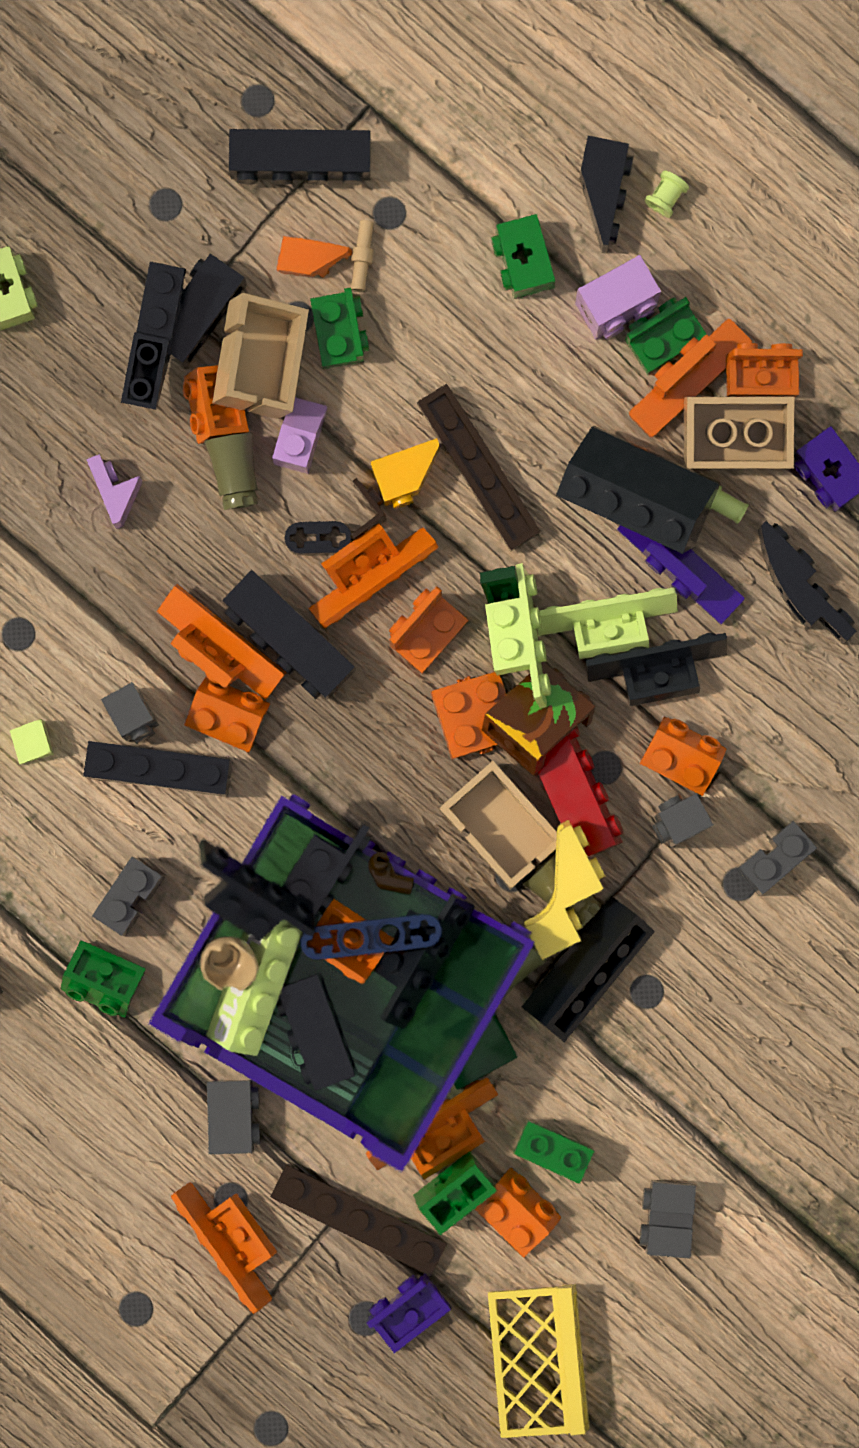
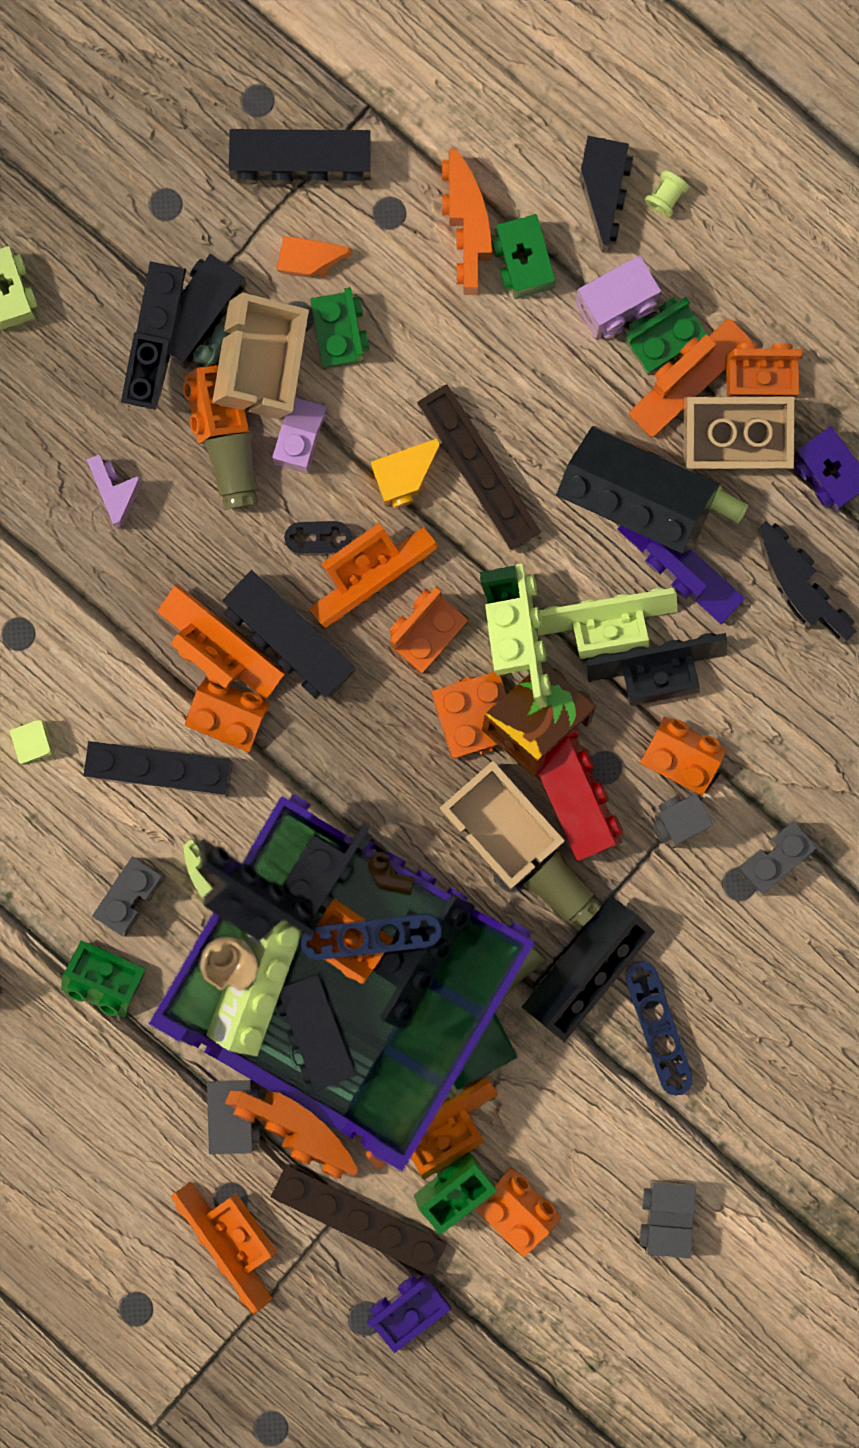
dark grey brick [101,682,159,744] -> none
dark brown bracket [350,478,387,541] -> none
tan bar [351,220,374,292] -> none
light yellow fence [488,1284,589,1438] -> none
green brick [513,1119,594,1184] -> none
light yellow arch [524,820,606,960] -> none
none -> yellowish green slope [183,839,213,898]
none -> sand green arm [193,324,230,367]
none -> orange slope [225,1091,358,1179]
none -> orange slope [442,149,492,295]
none -> dark blue beam [625,961,693,1096]

